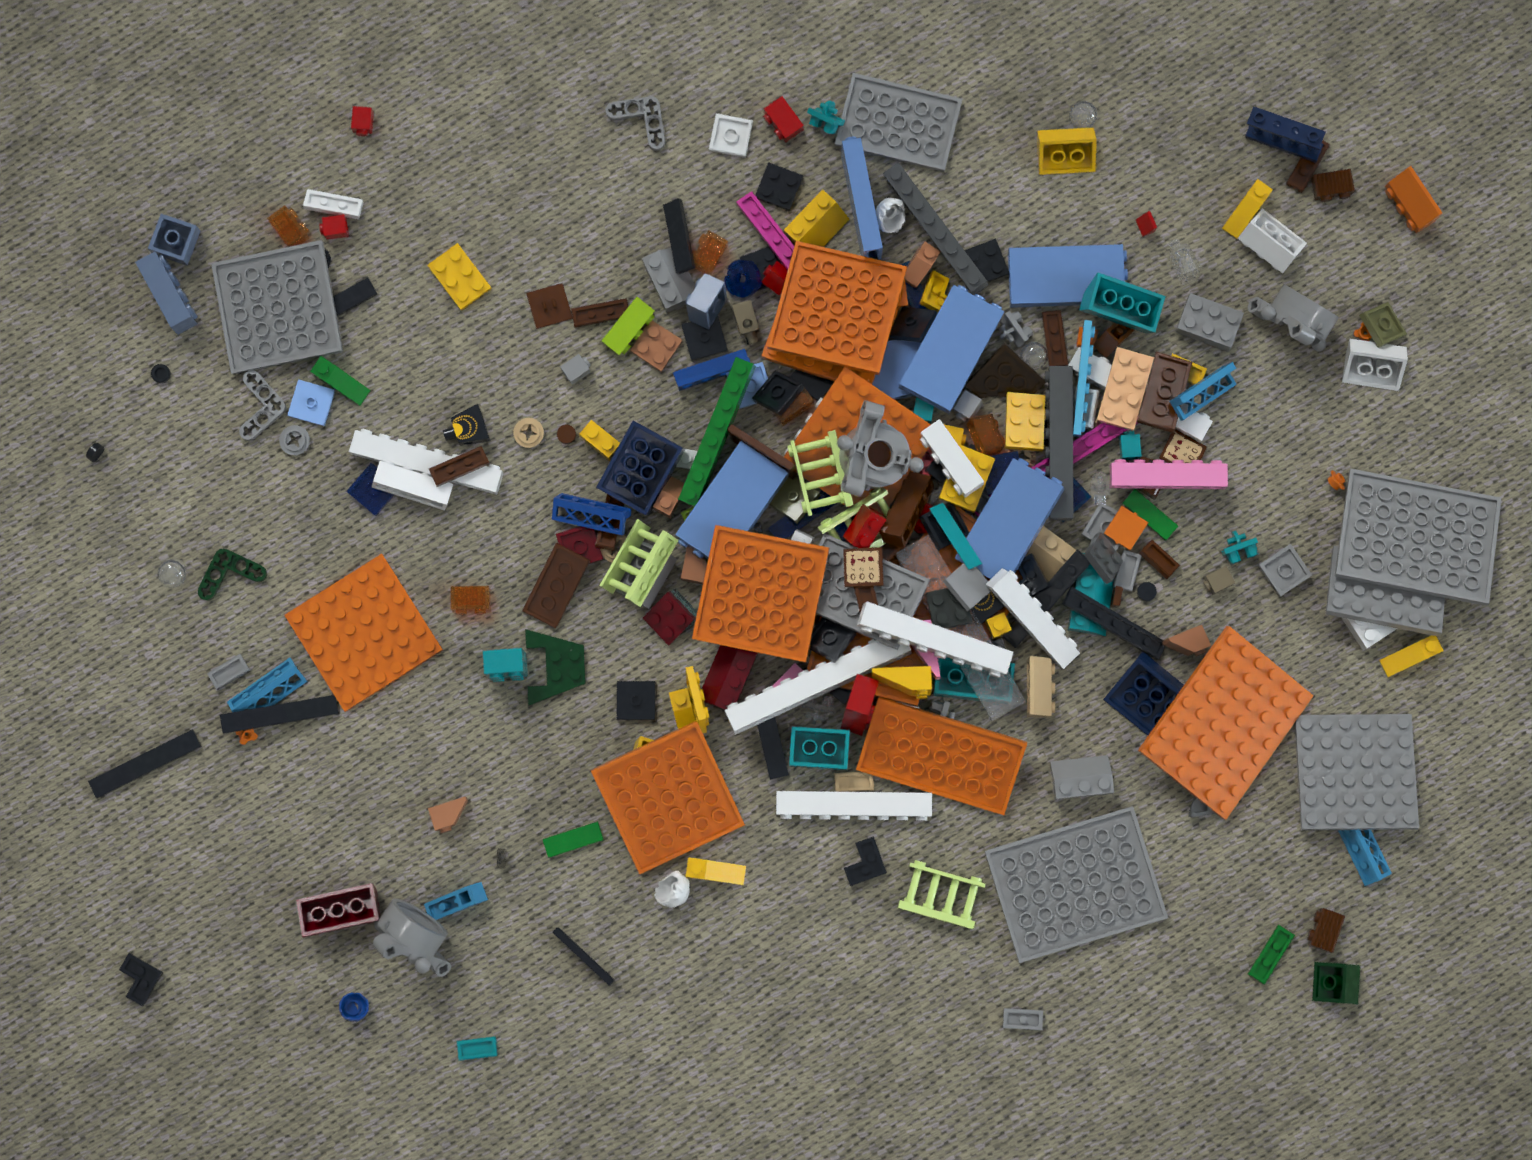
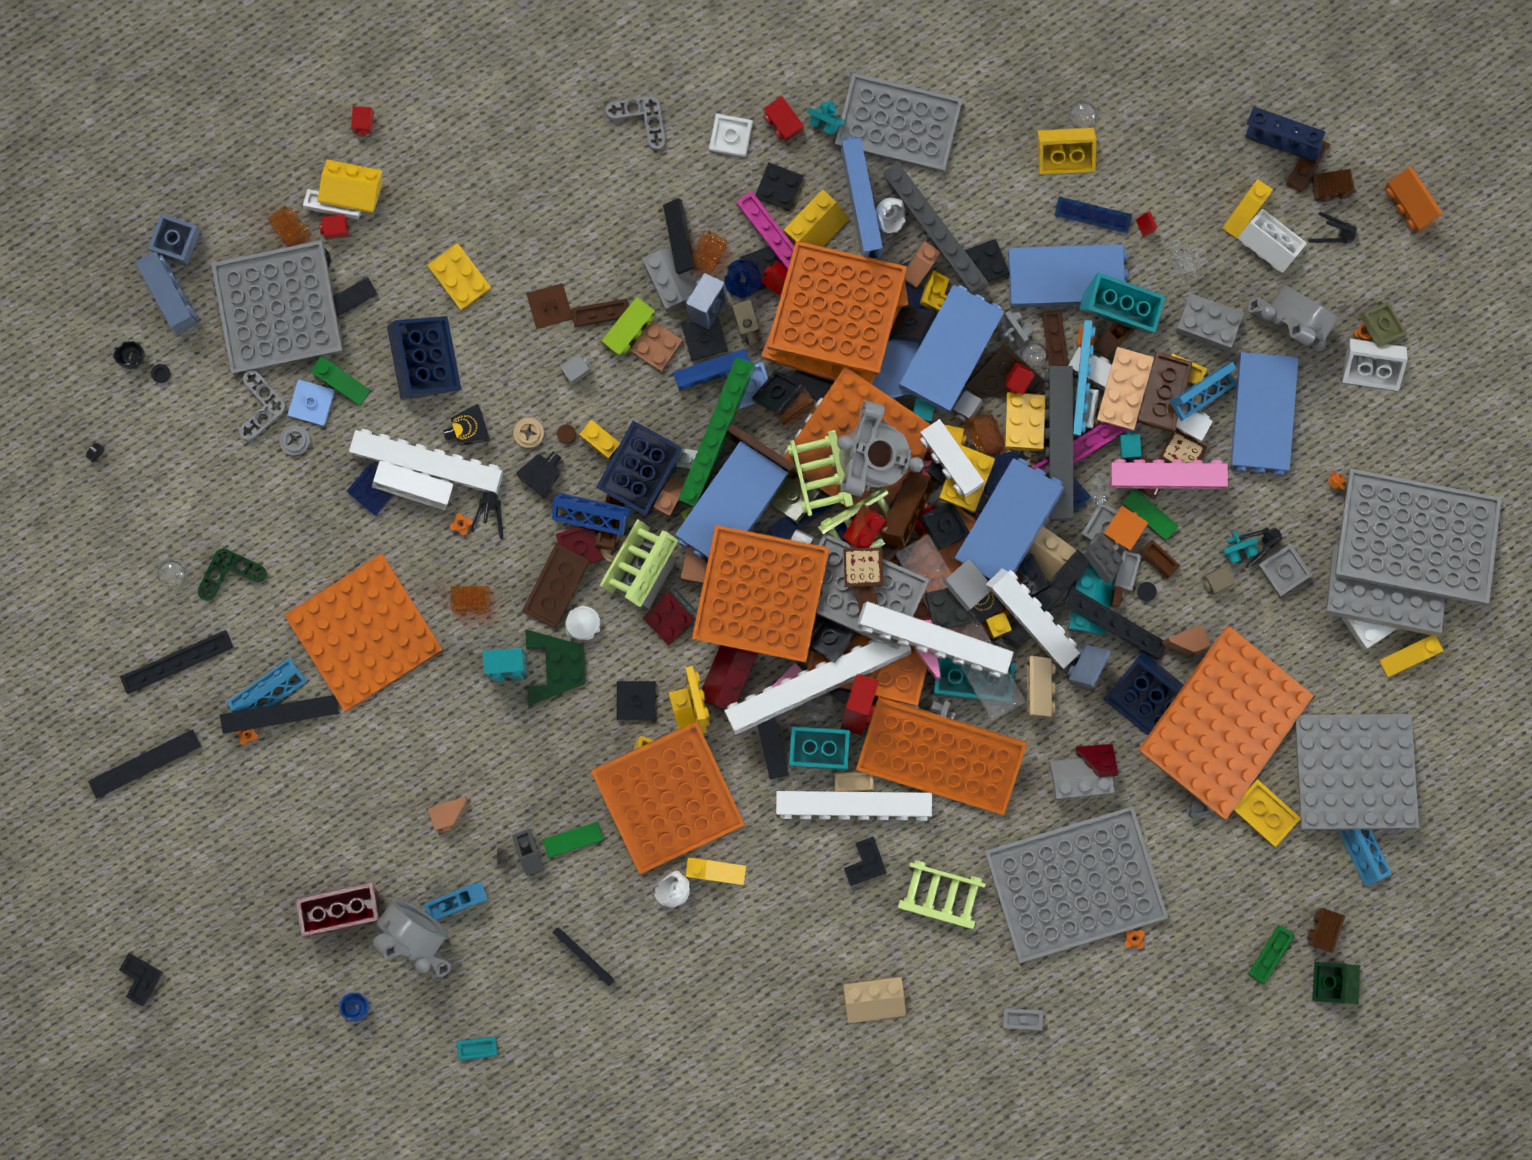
light grey tile [207,654,250,690] -> none
reddish brown tile [429,446,489,487] -> none
yellow slope [872,666,932,699] -> none
teal sticker [929,503,982,570] -> none
none -> black hair [113,341,145,369]
none -> black tile [120,630,234,694]
none -> yellow slope [318,160,383,214]
none -> dark blue slope [387,316,461,400]
none -> orange plate [450,513,473,535]
none -> black plant [471,492,504,540]
none -> dark grey slope [512,829,545,876]
none -> black torso [516,451,561,499]
none -> white hair [565,606,600,640]
none -> tan slope [843,977,906,1023]
none -> red brick [1005,362,1034,395]
none -> clear blue plate [1054,197,1132,234]
none -> sand blue slope [1066,645,1111,691]
none -> dark red wing [1076,744,1118,777]
none -> orange plate [1124,929,1145,949]
none -> medium blue brick [1230,352,1298,476]
none -> yellow plate [1233,779,1300,847]
none -> black plant [1239,527,1282,568]
none -> black plant [1308,212,1357,244]

